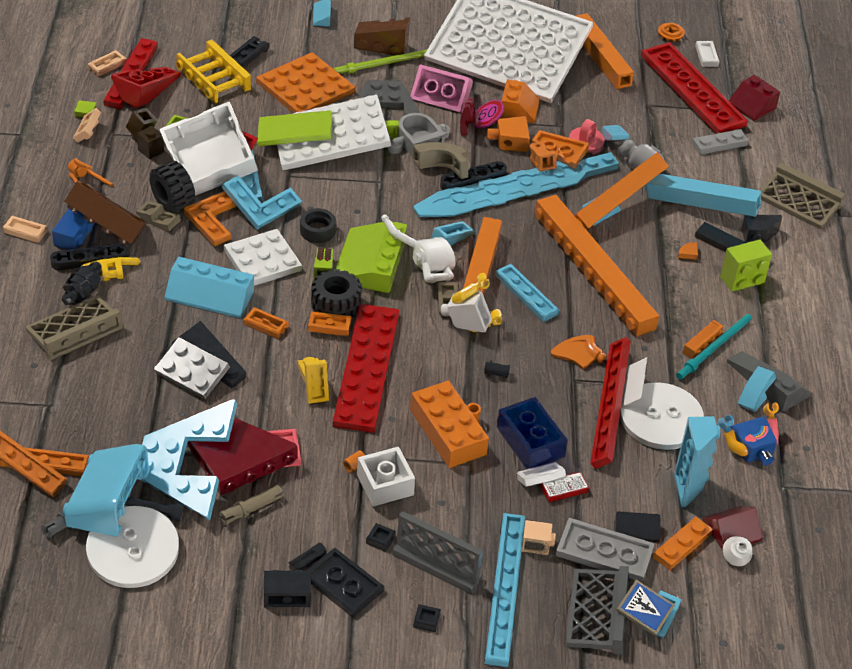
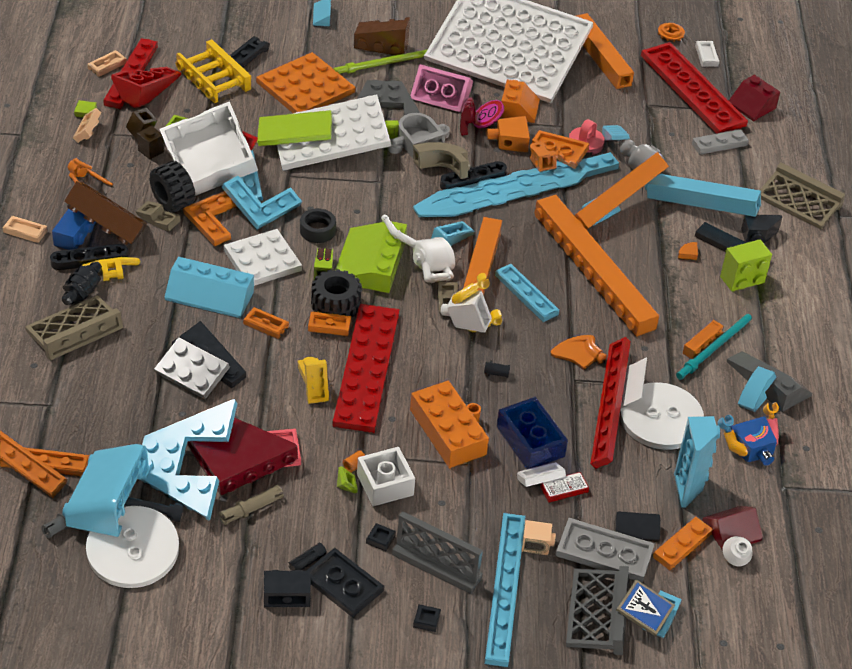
none -> lime slope [337,466,358,494]

